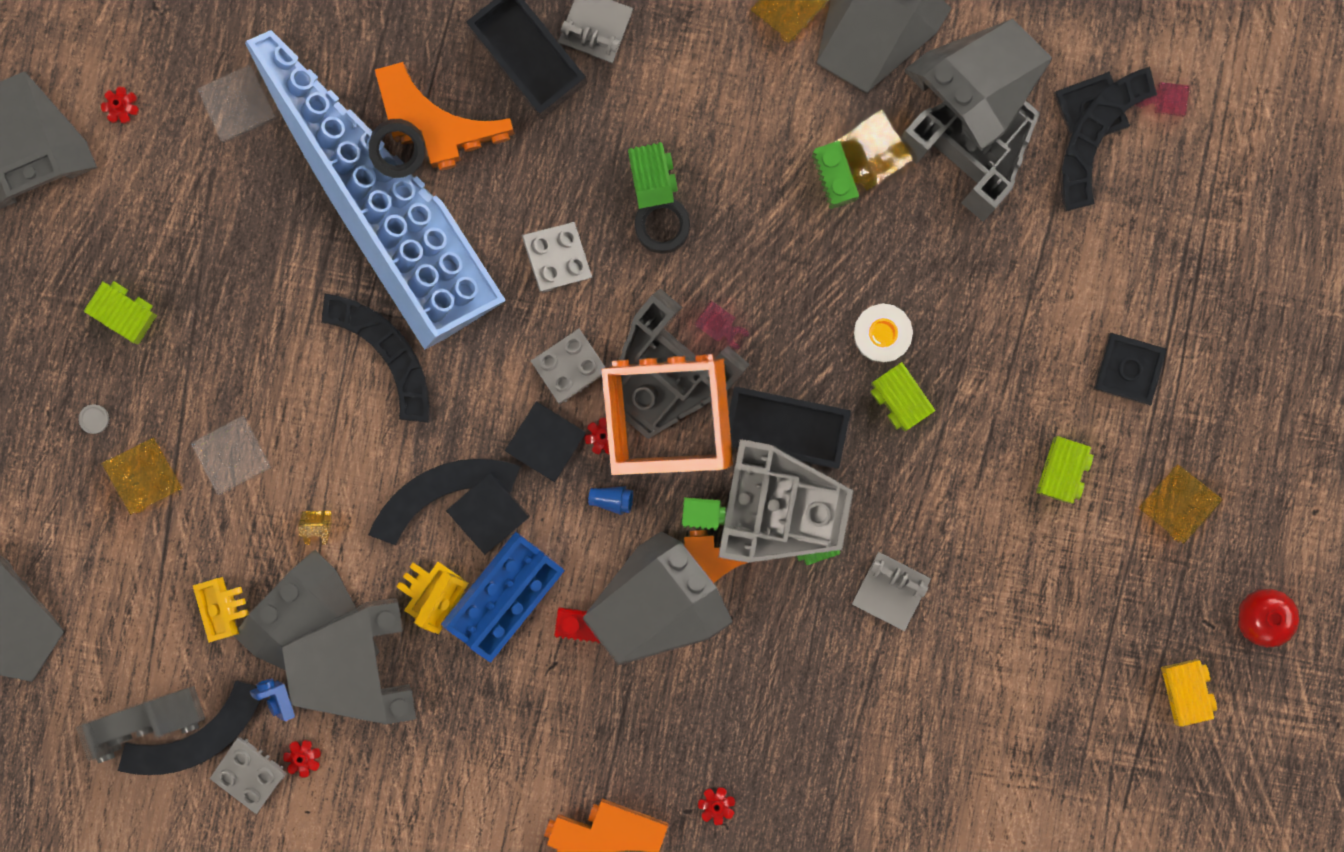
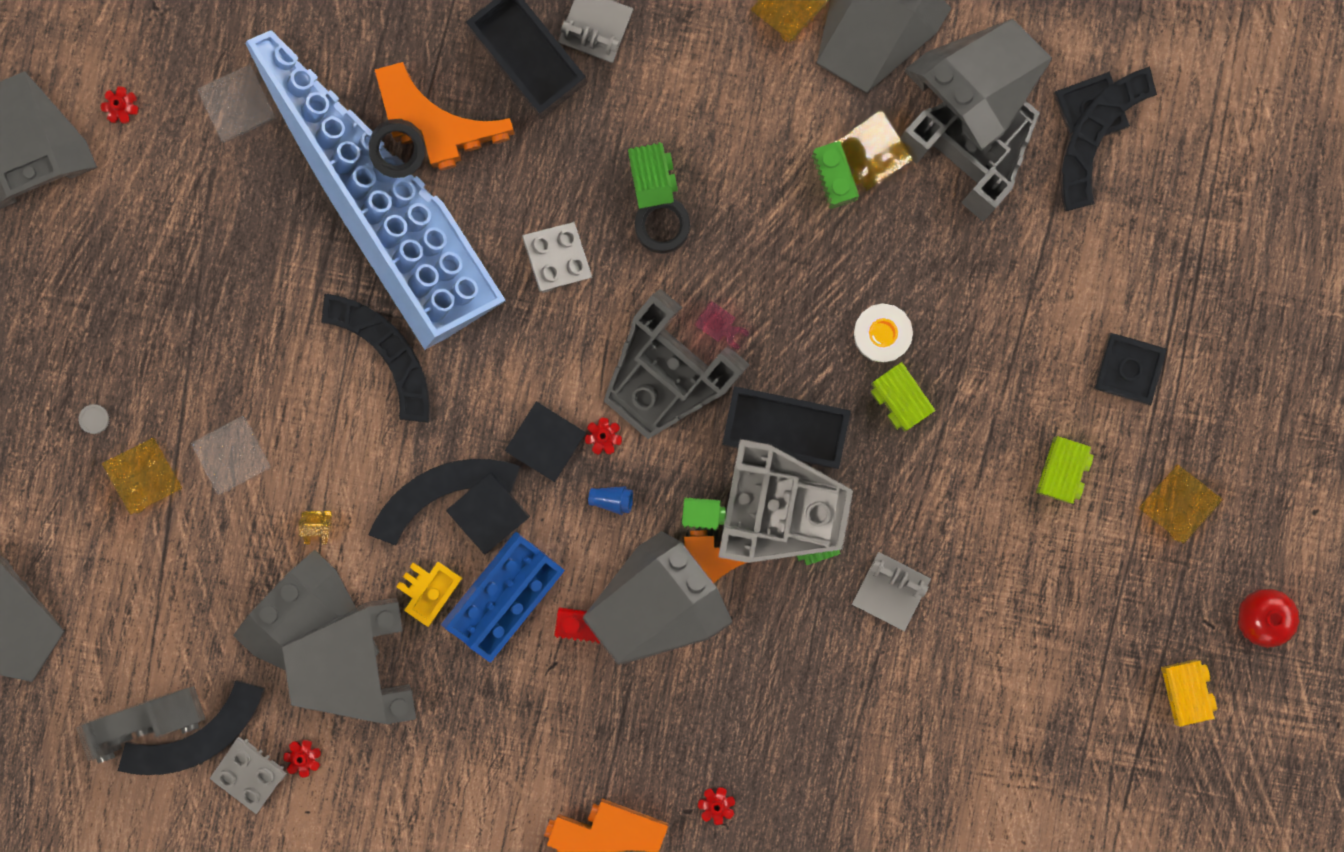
lime brick [84,281,157,344] -> none
yellow hinge [193,577,249,642] -> none
blue bracket [250,679,295,722] -> none
yellow hinge [414,571,469,634] -> none
light grey hinge [531,328,606,404] -> none
orange window [602,354,733,475] -> none
clear pink plate [1135,82,1190,117] -> none

